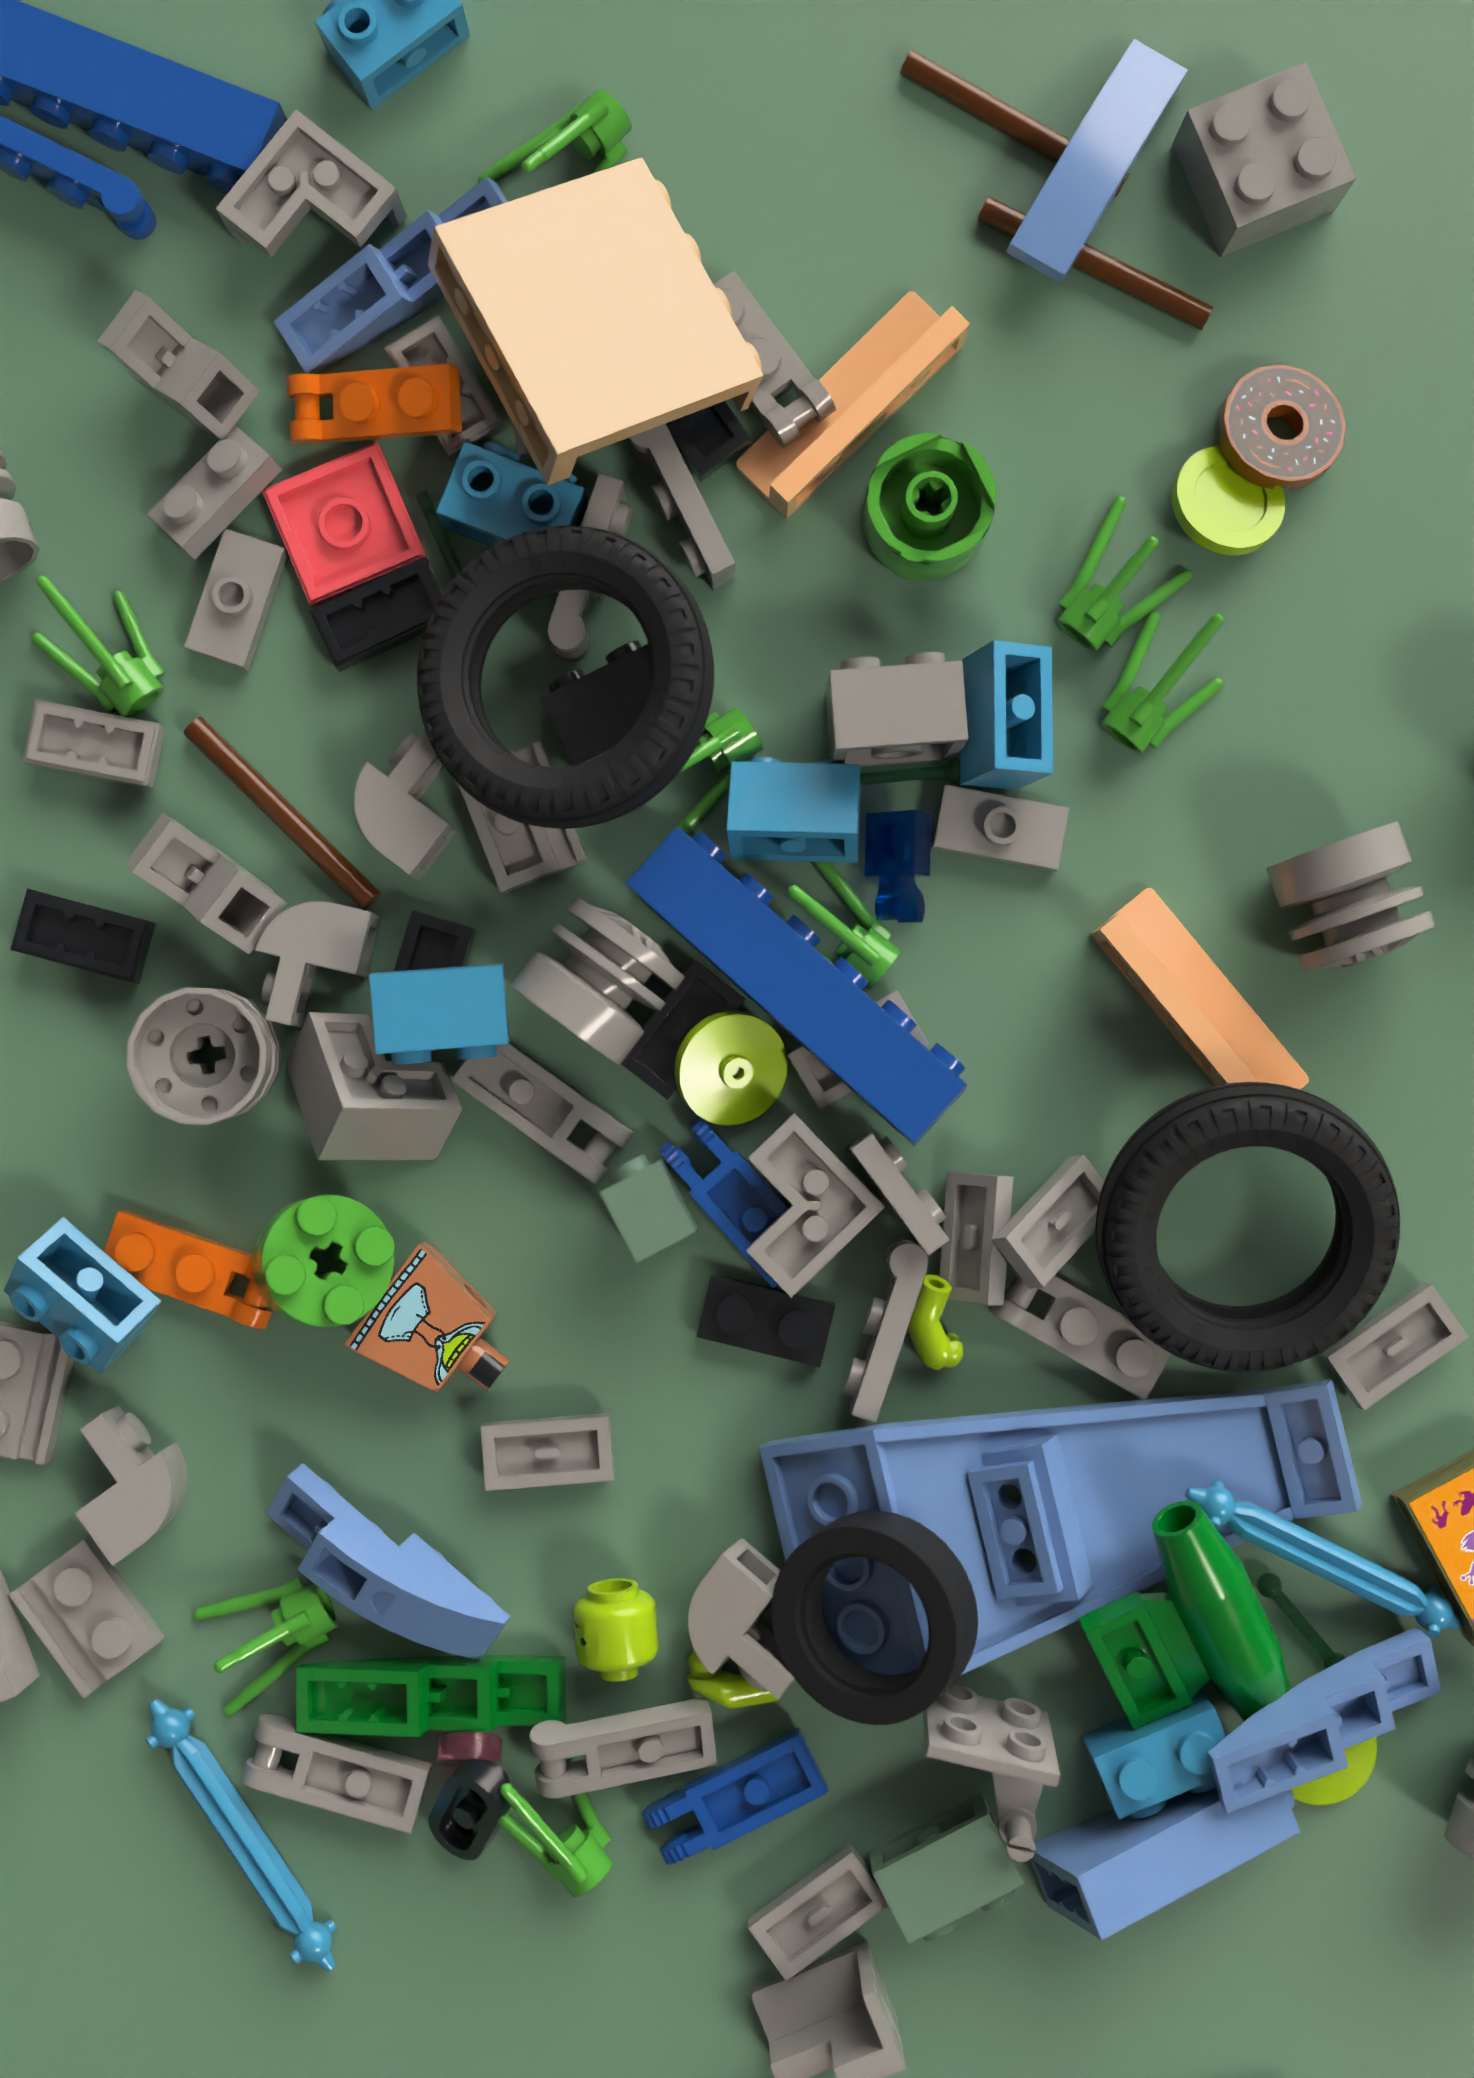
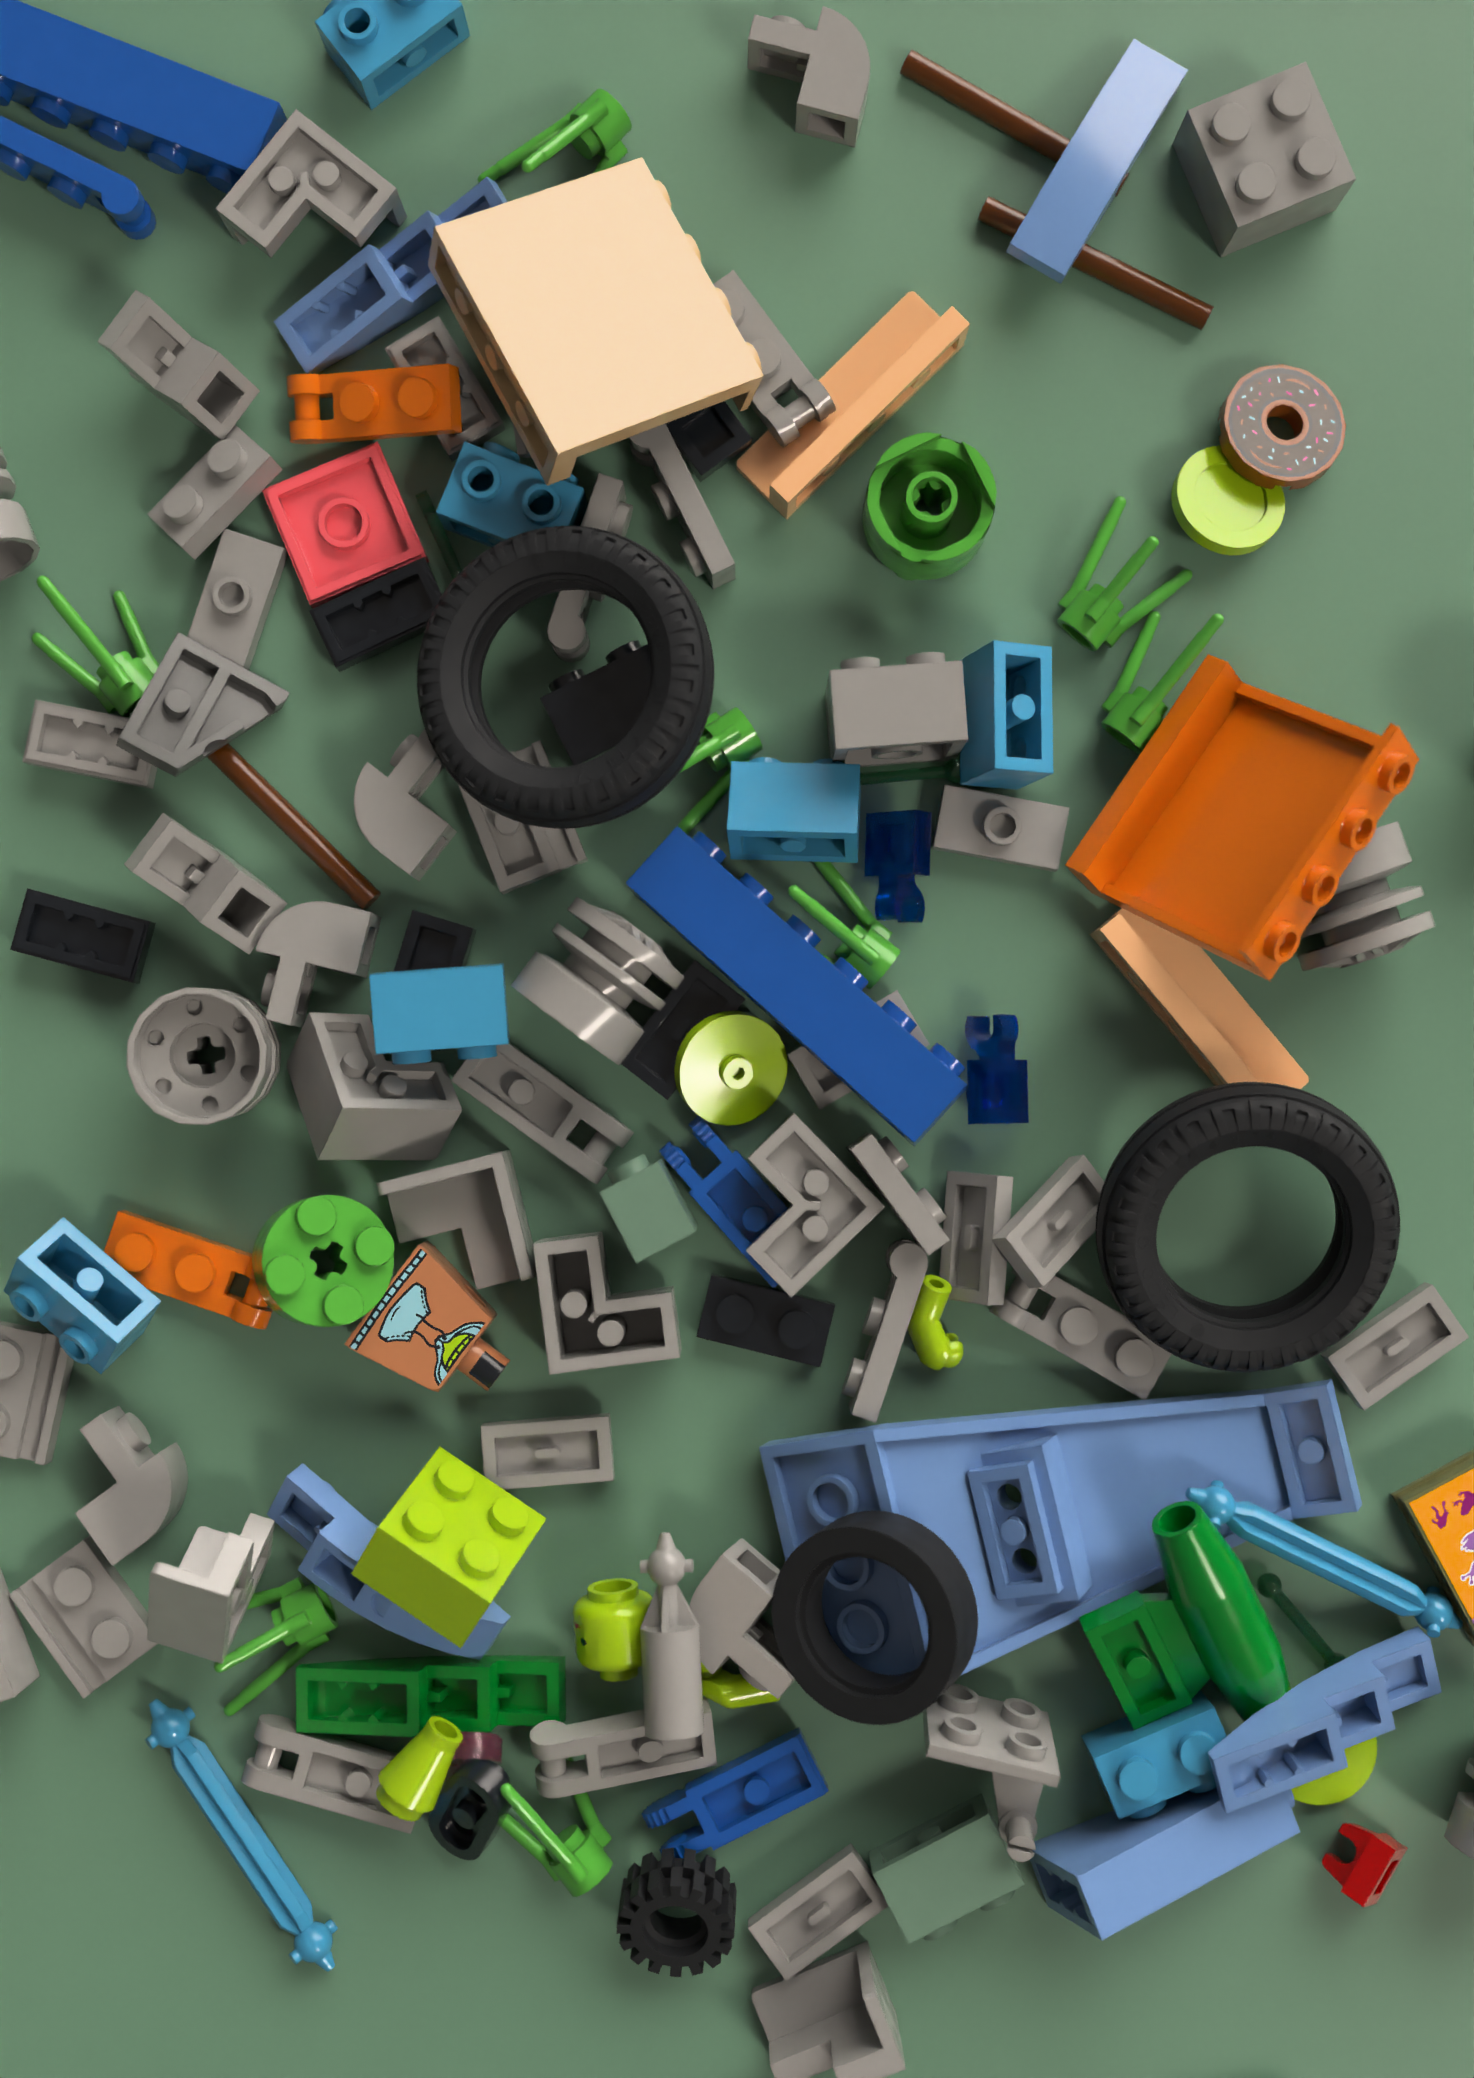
none -> wing [116,632,290,777]
none -> light grey panel [147,1513,275,1664]
none -> lime brick [351,1446,547,1648]
none -> light grey panel [376,1150,537,1290]
none -> lime cone [376,1716,463,1821]
none -> light grey brick [533,1231,682,1375]
none -> black tyre [617,1848,737,1977]
none -> light grey wheel [640,1532,704,1741]
none -> light grey brick [748,6,870,147]
none -> clear blue plate [965,1014,1029,1124]
none -> orange panel [1065,654,1420,981]
none -> red tile [1322,1823,1408,1908]

